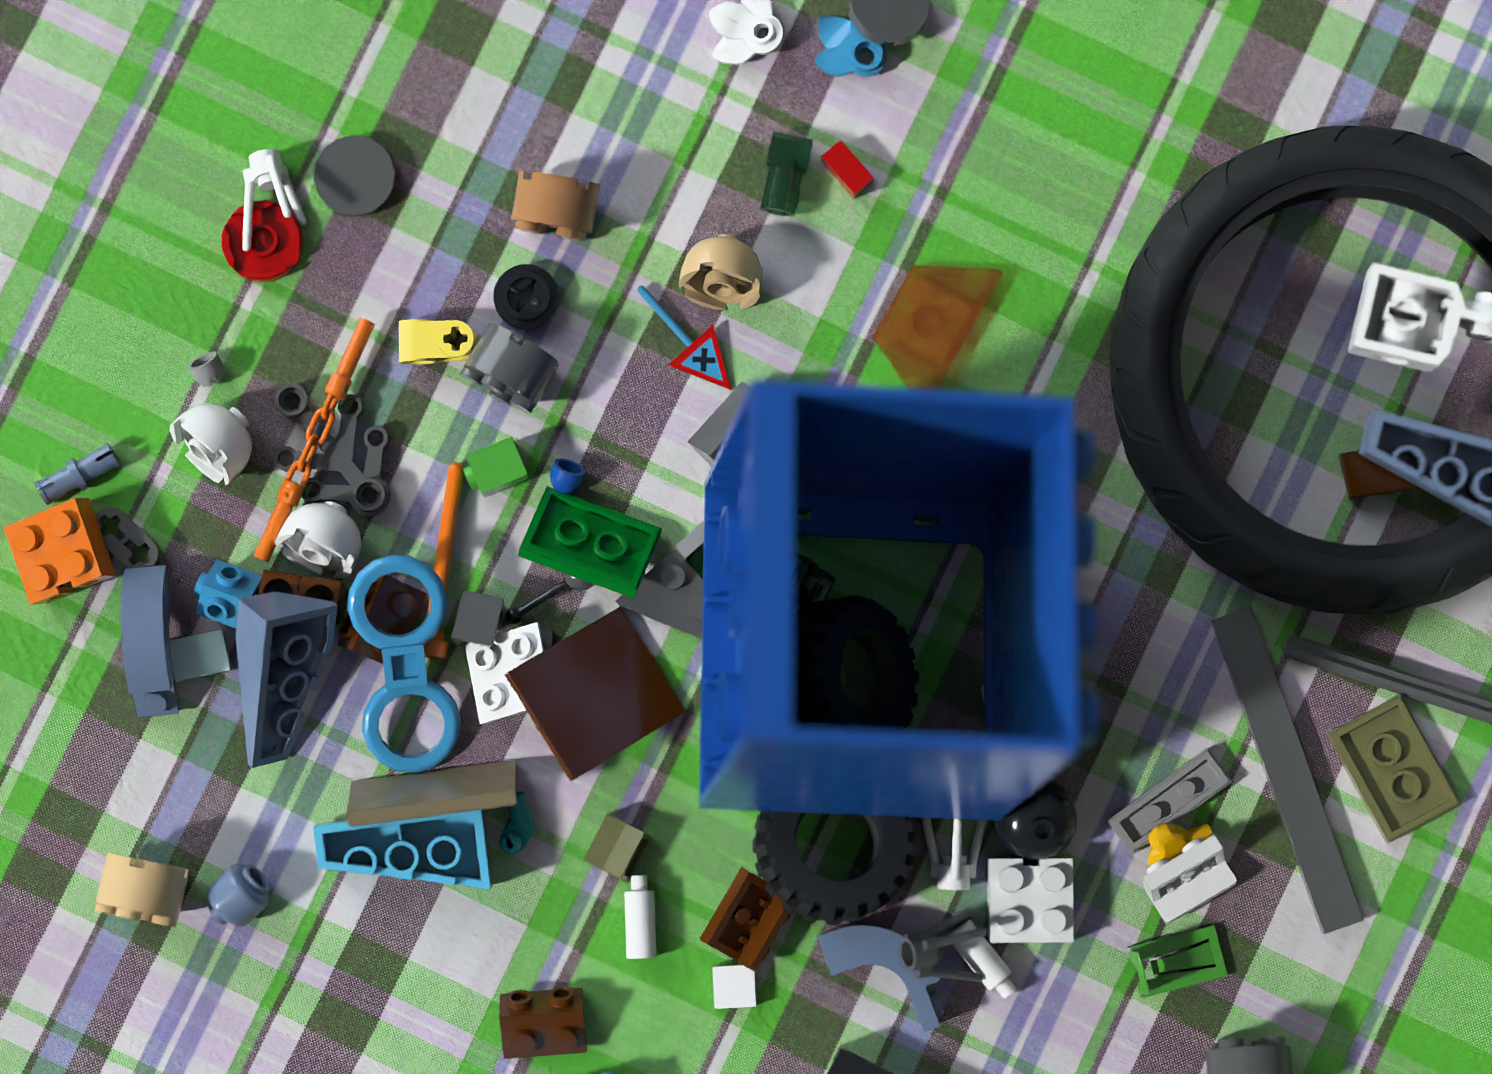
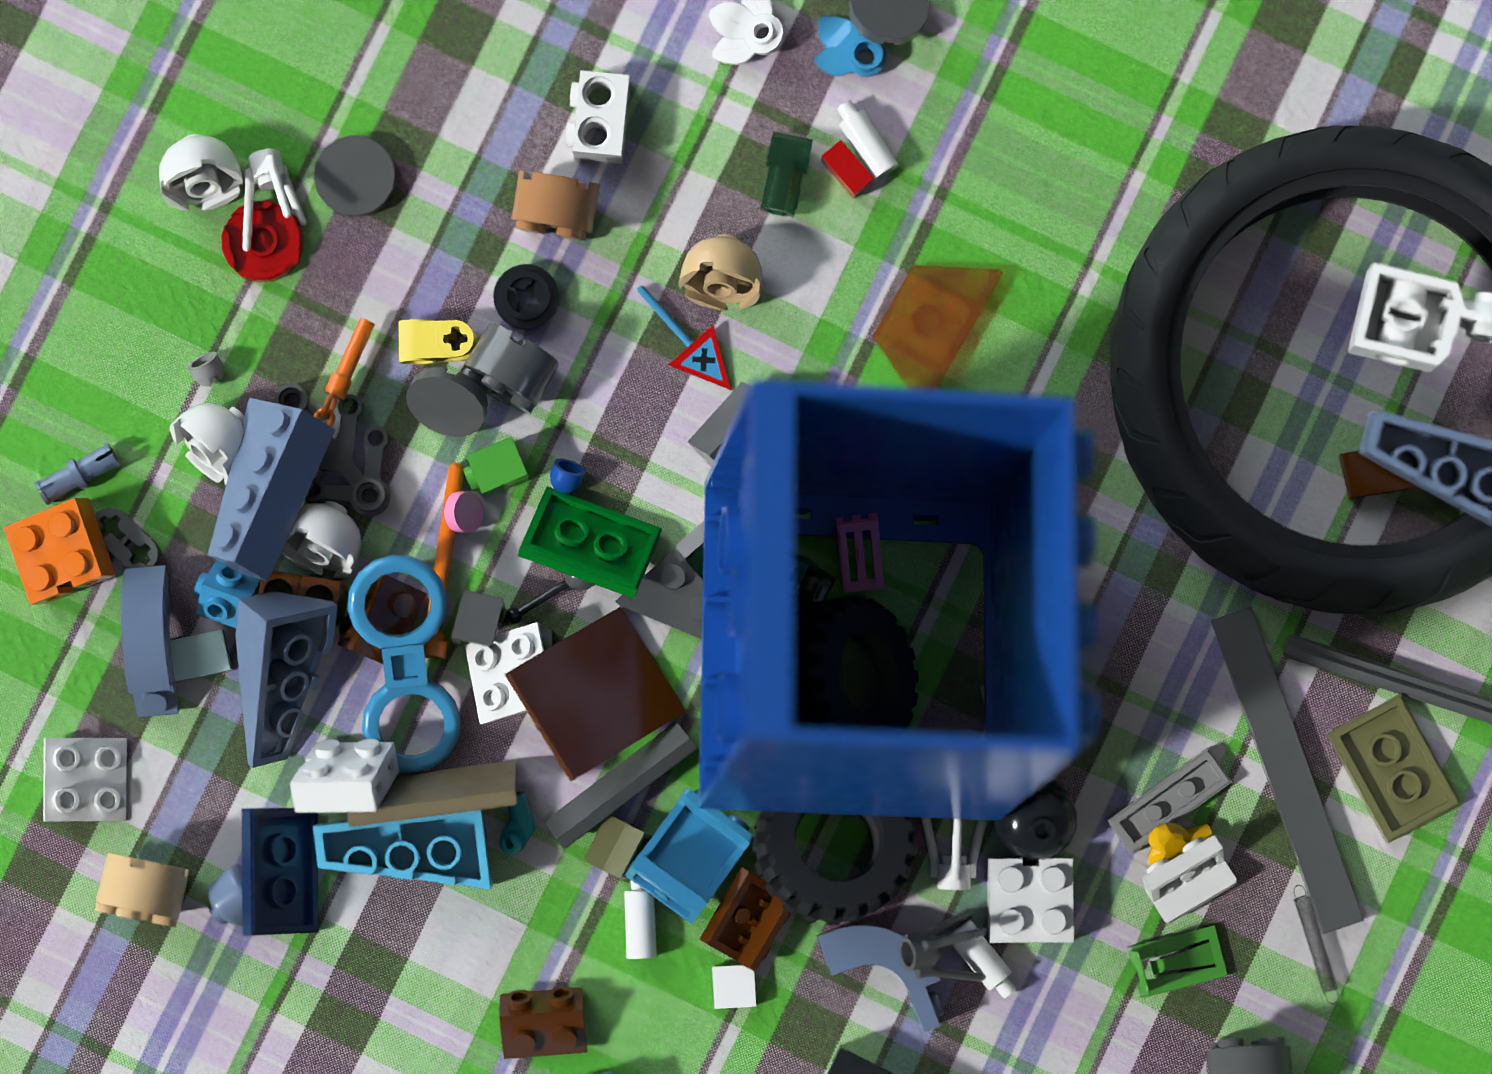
none -> white hinge [43,738,127,822]
none -> white cylinder [159,134,243,211]
none -> sand blue wedge [208,398,335,581]
none -> dark blue tile [241,808,319,936]
none -> white piece [290,739,399,813]
none -> dark grey tile [406,367,488,437]
none -> bright pink tile [444,491,484,533]
none -> dark grey tile [544,721,697,849]
none -> white brick [566,70,631,164]
none -> dark azure panel [625,788,754,924]
none -> bright pink tile [835,513,884,593]
none -> white cylinder [837,100,899,181]
none -> dark grey piece [1294,885,1339,1004]

